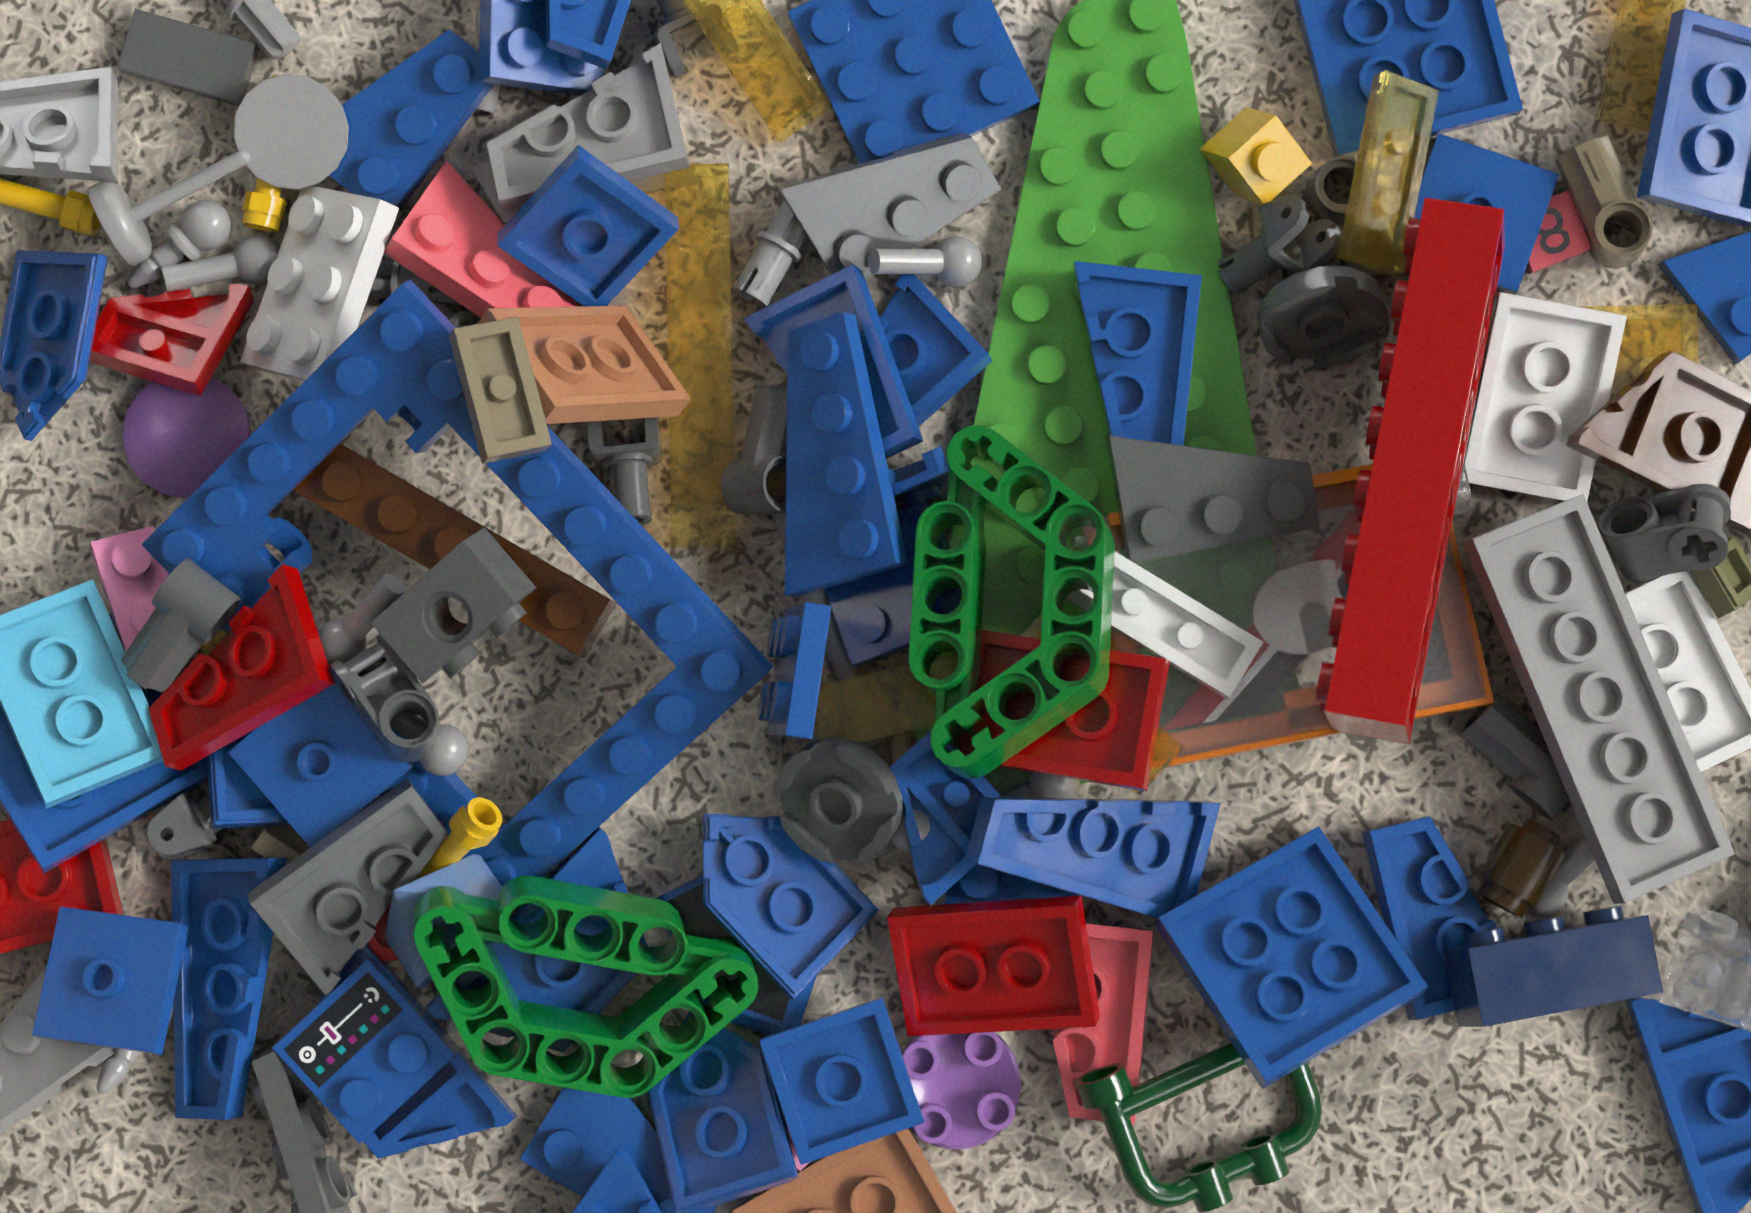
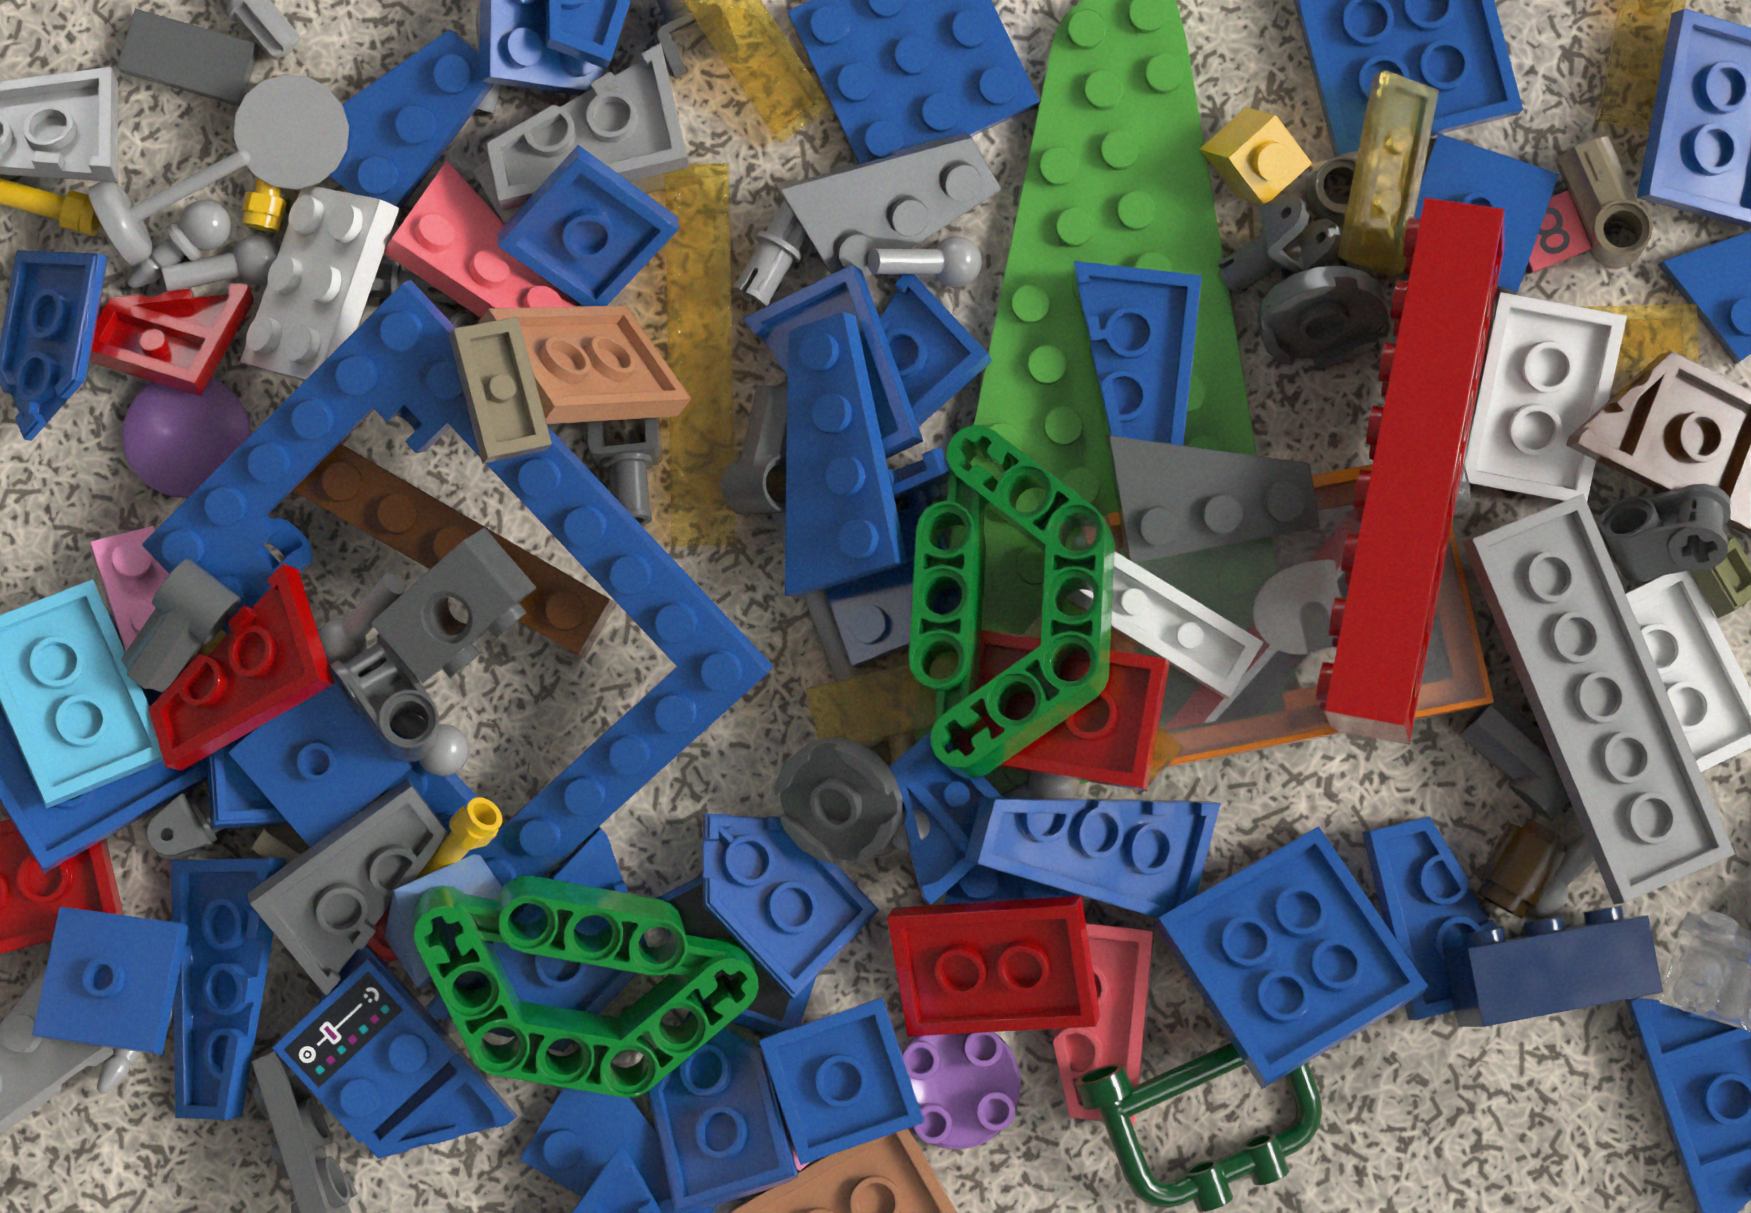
blue plate [758,602,832,739] -> none

